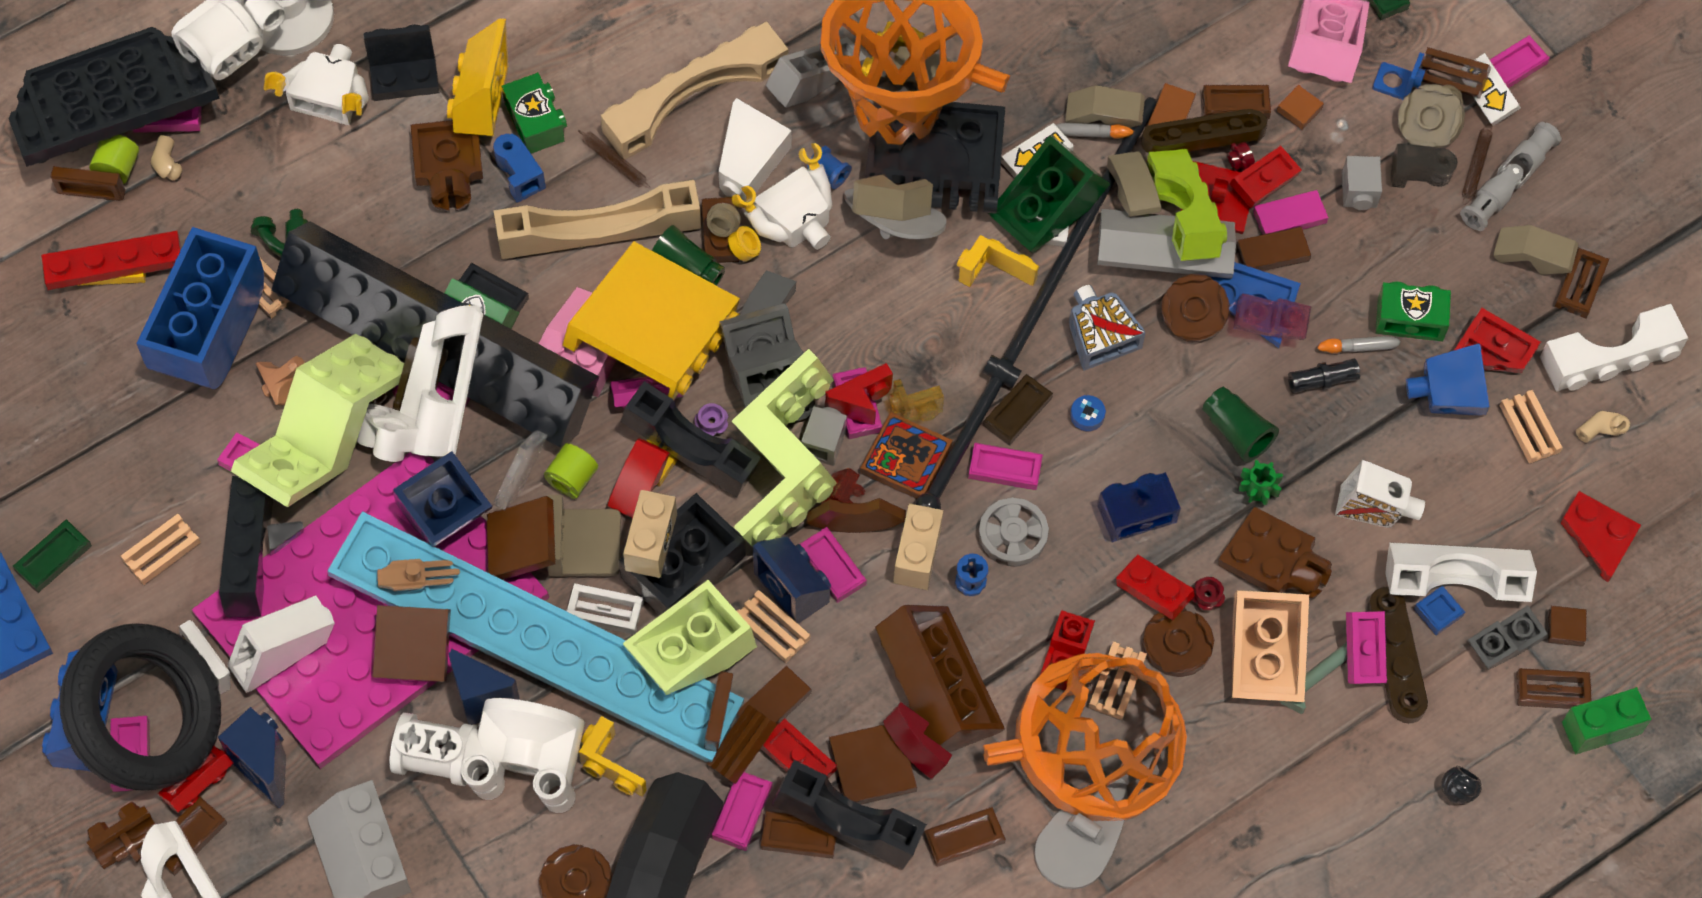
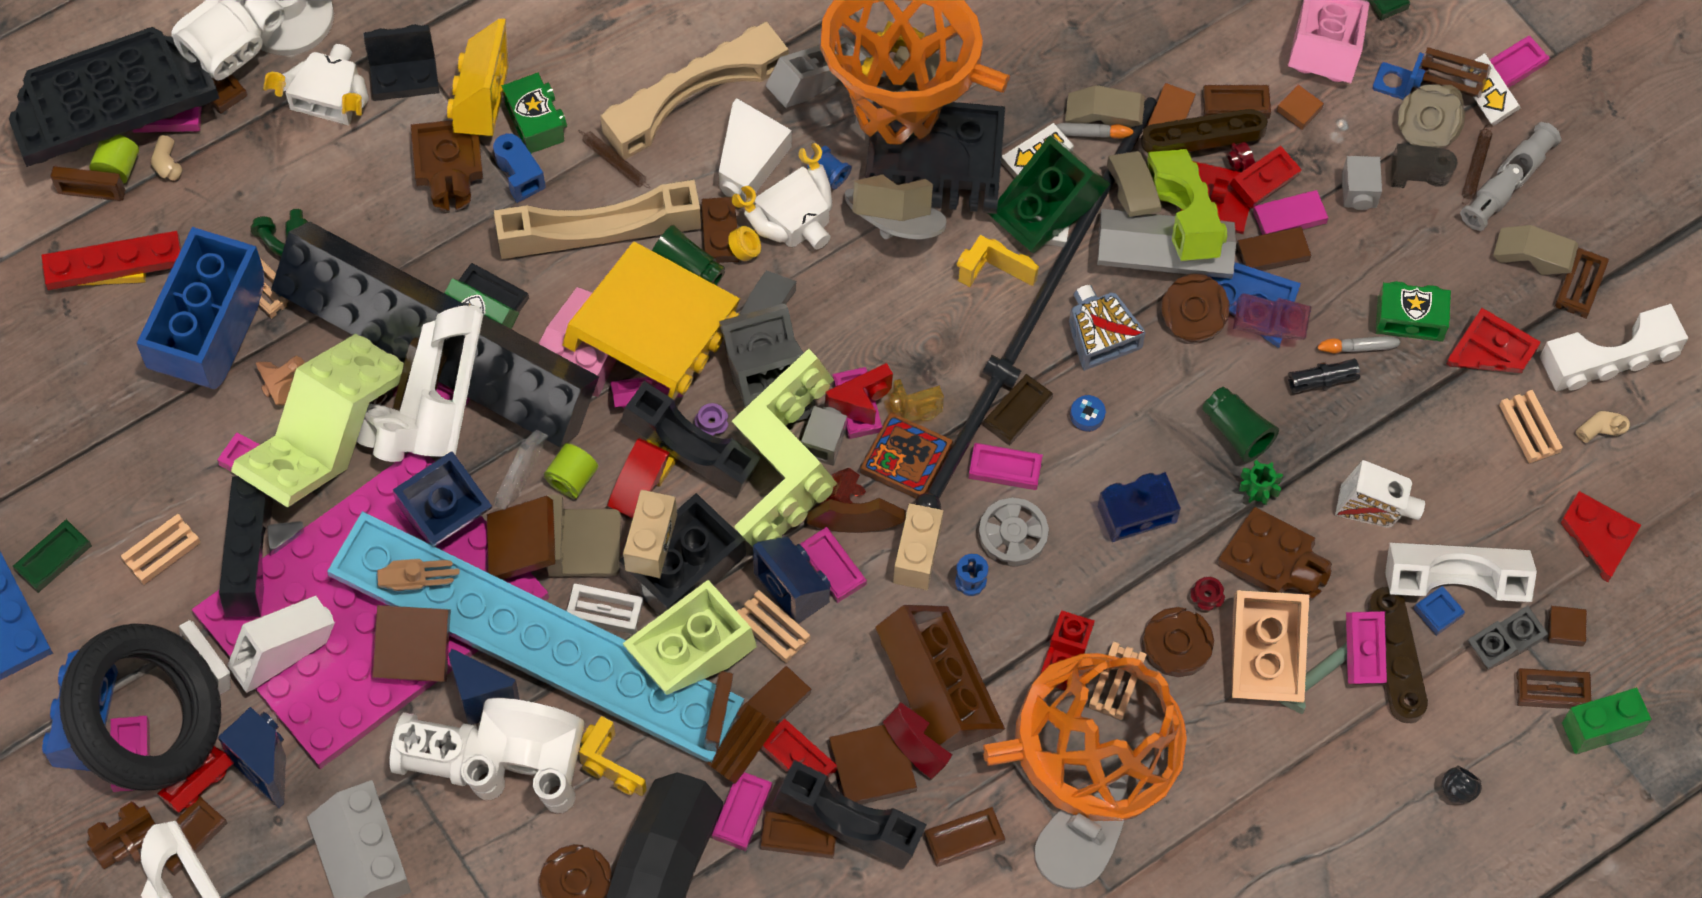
dark tan plate [707,203,741,237] -> none
red plate [1116,554,1194,620] -> none
blue torso [1406,344,1490,416] -> none
none -> reddish brown tile [211,74,248,114]

